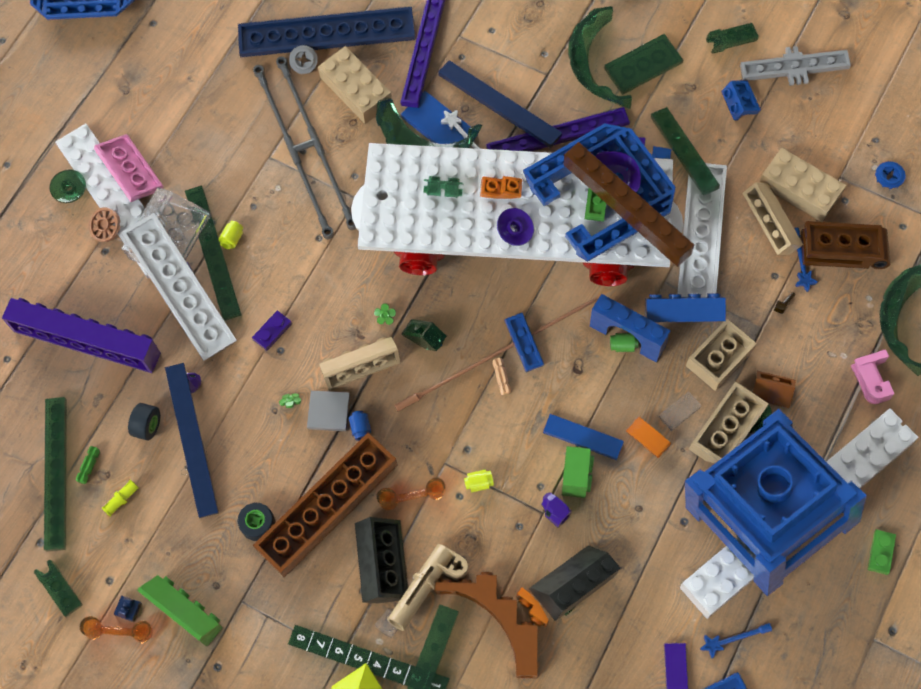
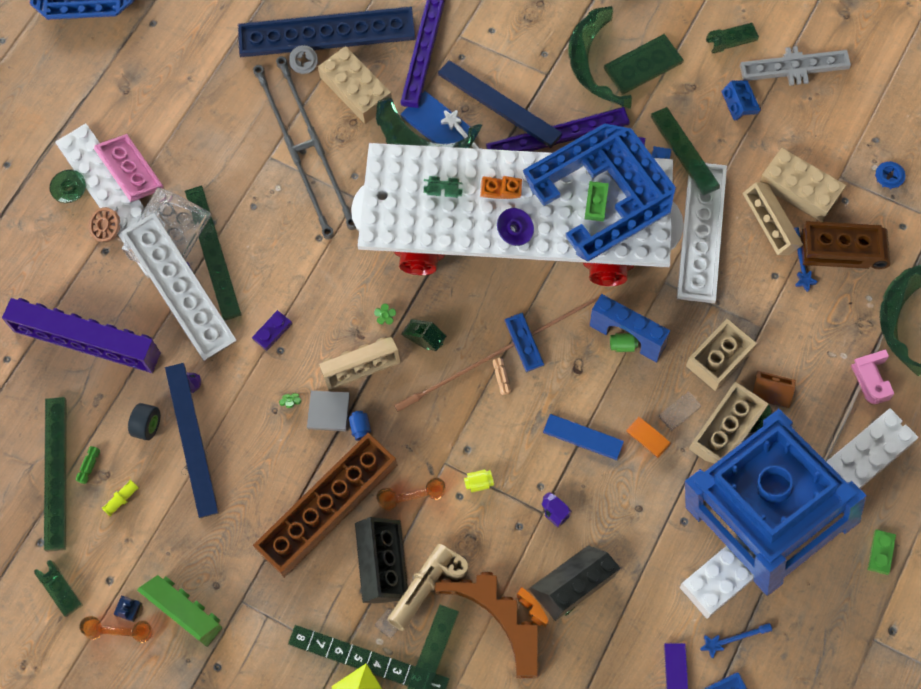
neon yellow brick [218,221,243,249] -> none
black wheel [237,502,275,541] -> none
bright green piece [562,446,594,498] -> none
reddish brown brick [564,142,694,267] -> none
dark purple piece [596,151,641,193] -> none
blue brick [645,293,726,322] -> none
dark brown hand [774,292,795,314] -> none

